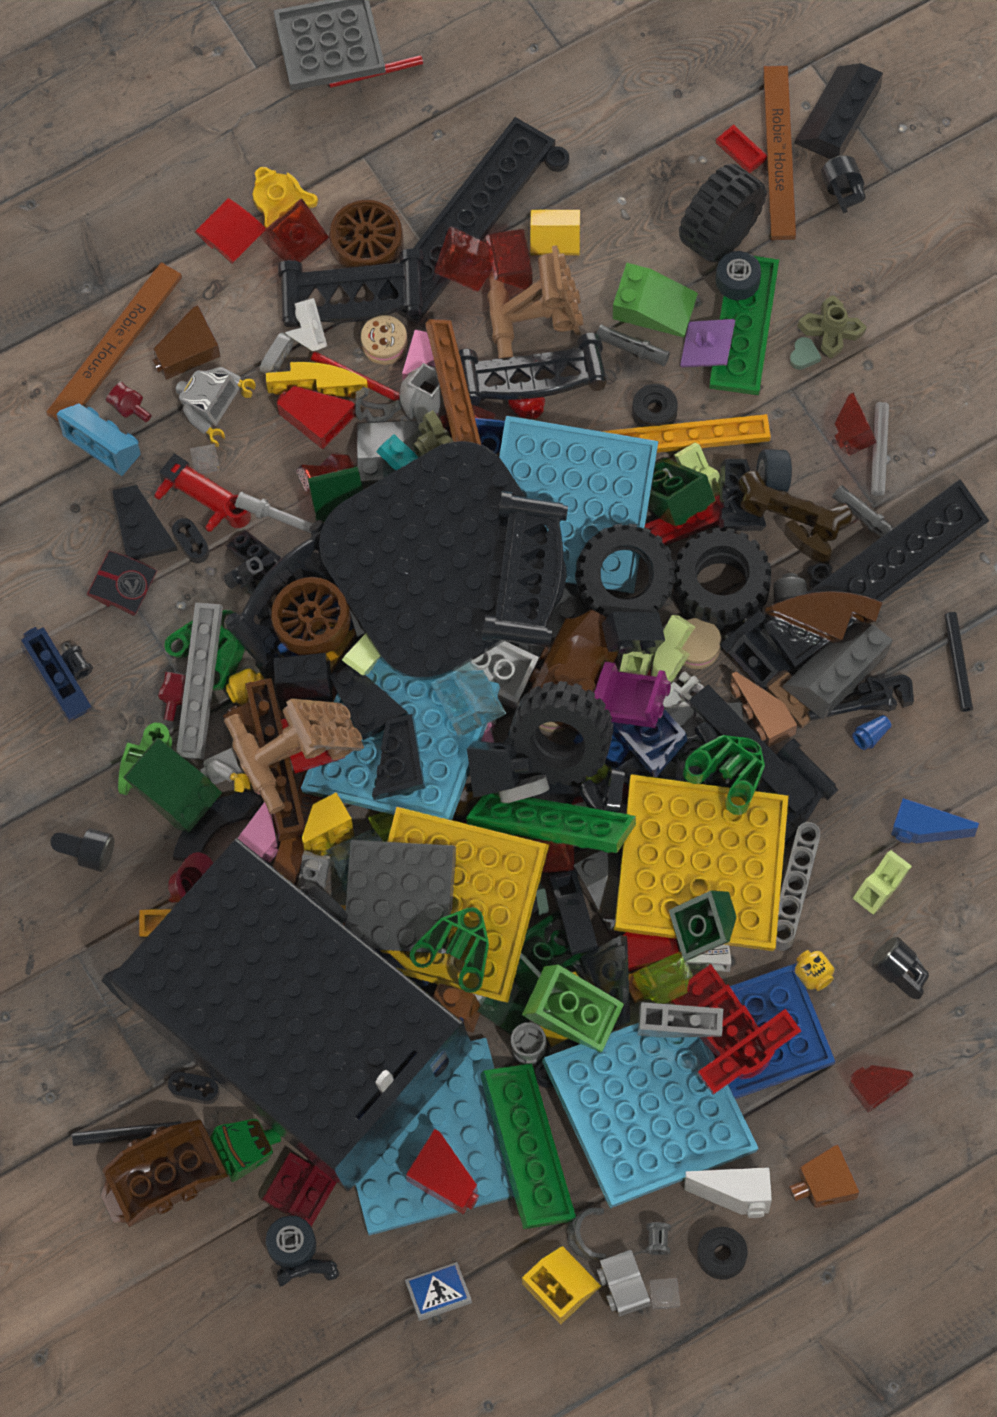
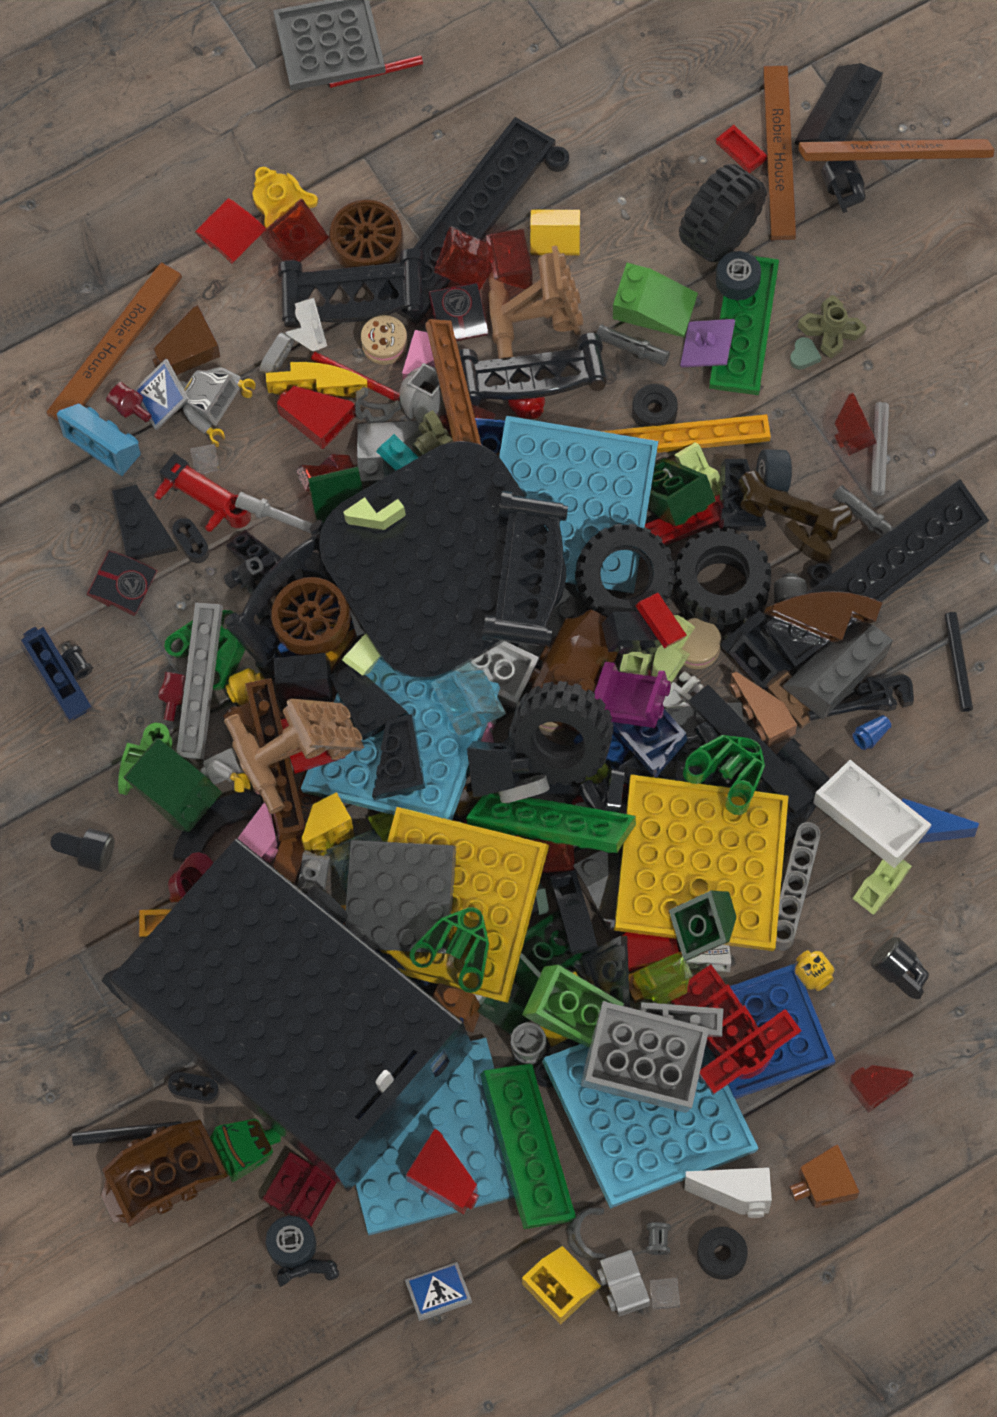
none -> piece [134,359,189,430]
none -> yellowish green slope [343,497,406,530]
none -> black slope [429,283,488,341]
none -> light grey slope [580,1001,709,1113]
none -> red tile [636,593,687,649]
none -> dark orange tile [799,139,995,161]
none -> white slope [813,760,931,868]

